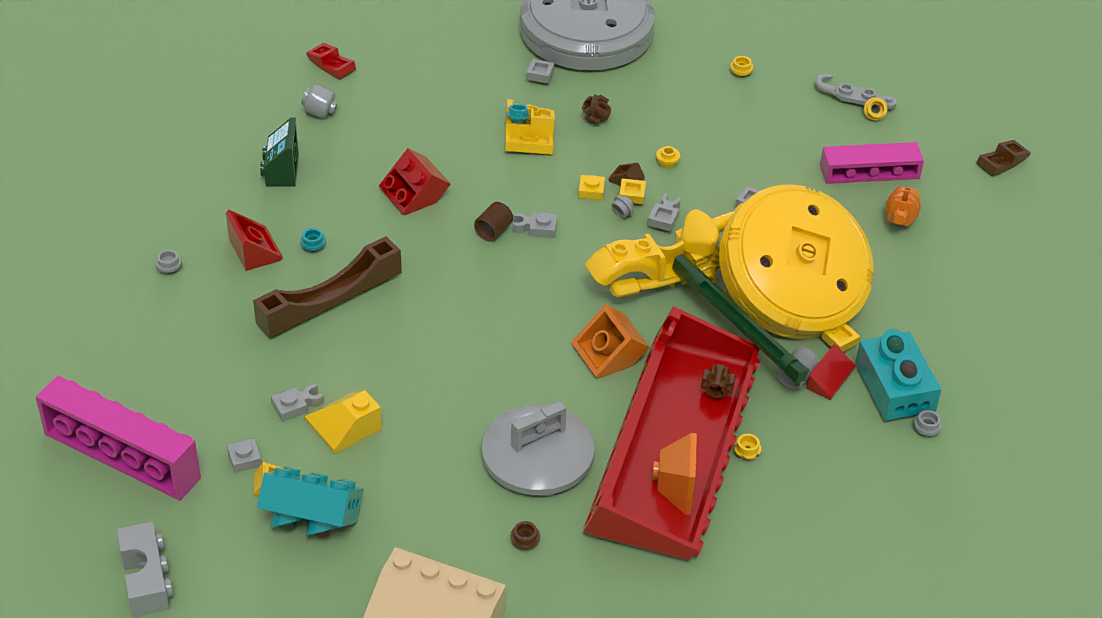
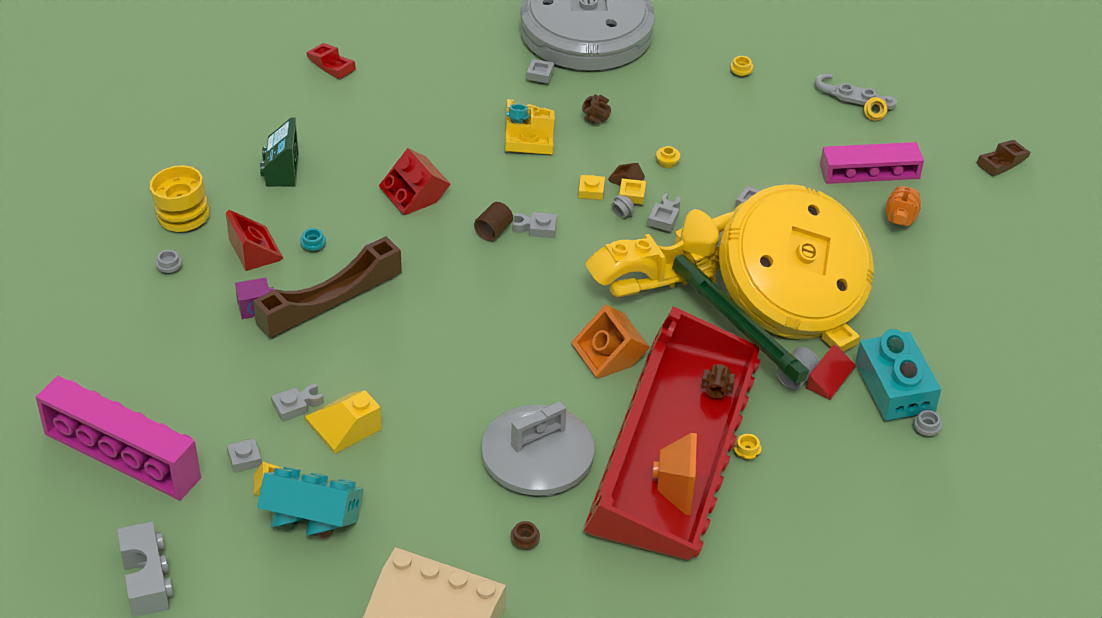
light grey head [301,84,338,119] -> none
none -> yellow wheel [149,165,210,232]
none -> magenta brick [235,277,274,319]

